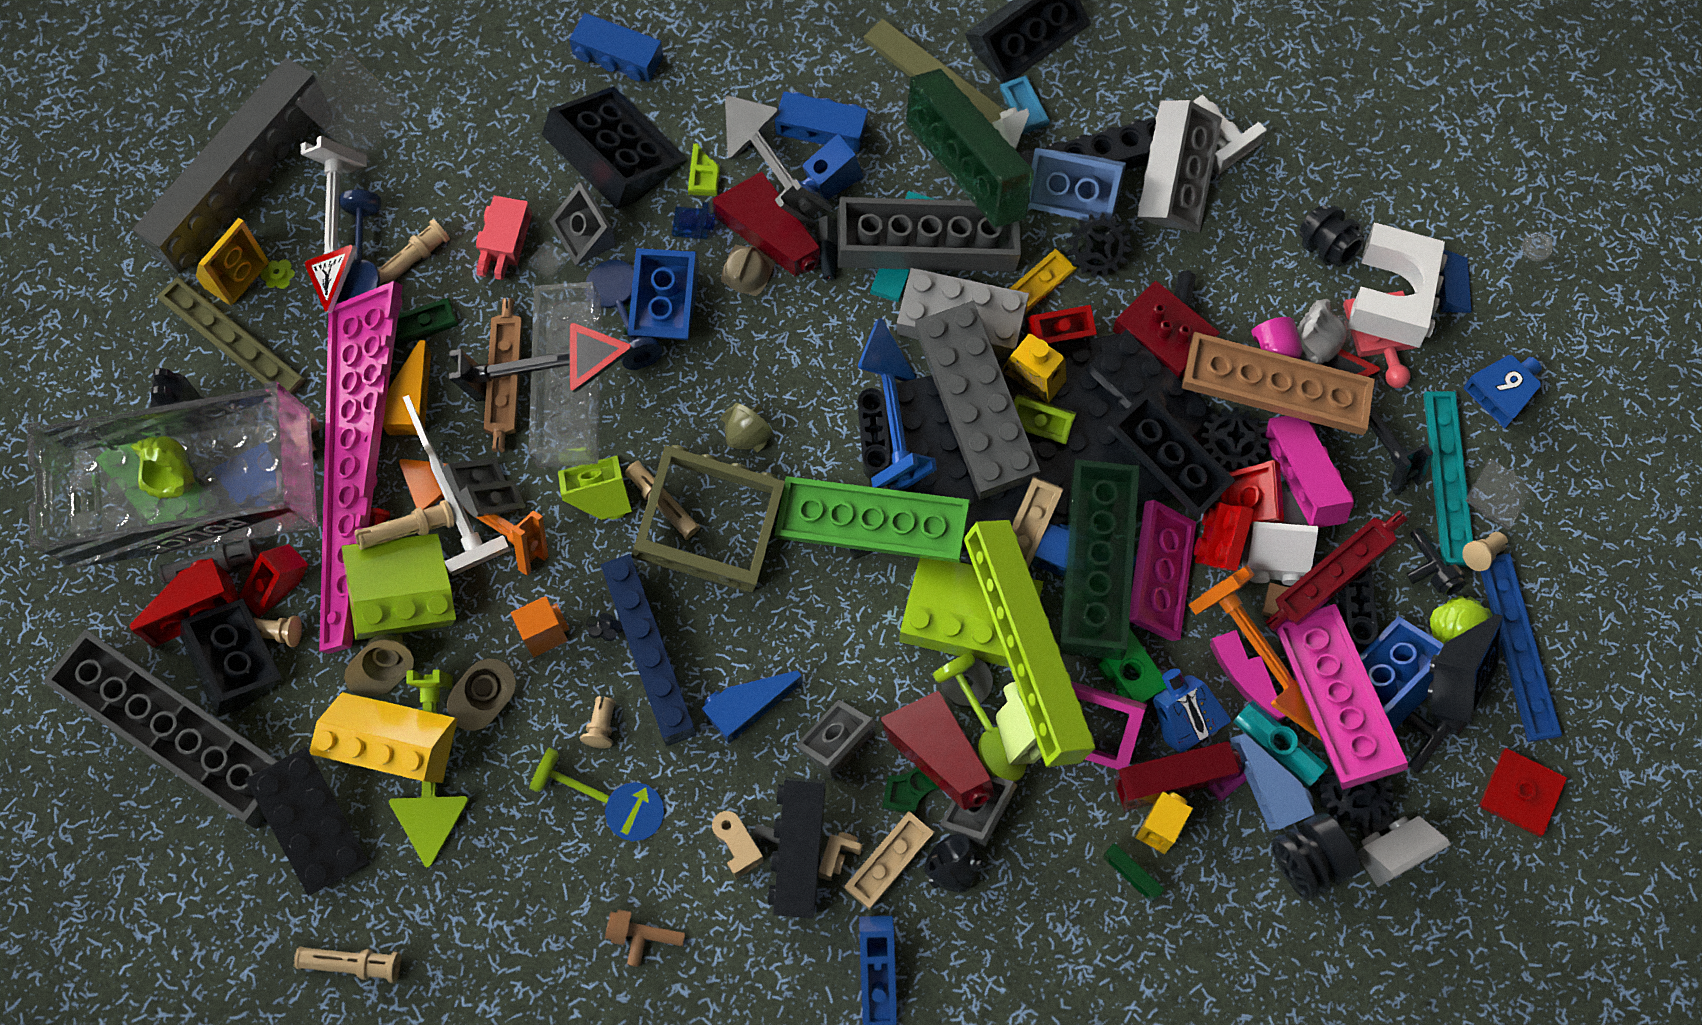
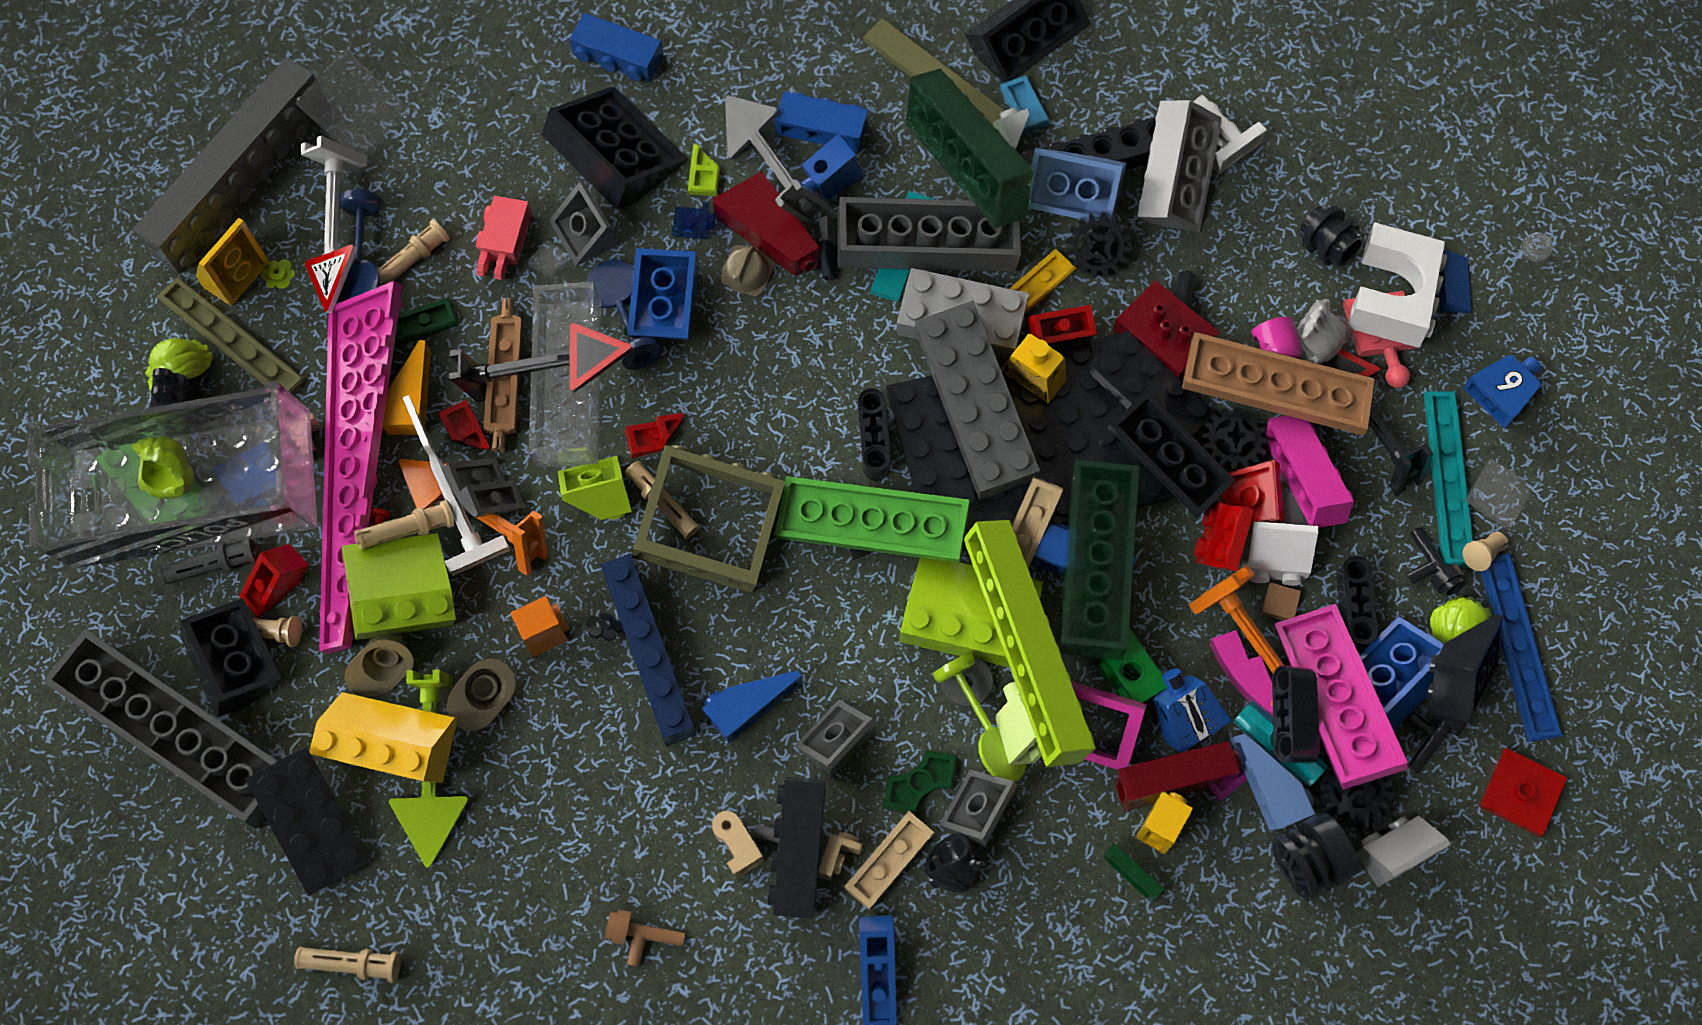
red slope [130,558,239,648] -> none
piece [529,747,664,842] -> none
tan pin [580,696,616,748] -> none
olive helmet [720,403,774,452] -> none
blue piece [858,318,937,491] -> none
dark red slope [880,690,994,810] -> none
lime slope [1014,394,1076,444] -> none
dark pink plate [1128,500,1196,641] -> none
dark red plate [1264,510,1408,632] -> none
none -> lime hair [145,338,213,391]
none -> red slope [439,400,491,451]
none -> red slope [625,413,683,459]
none -> black beam [1272,665,1320,764]

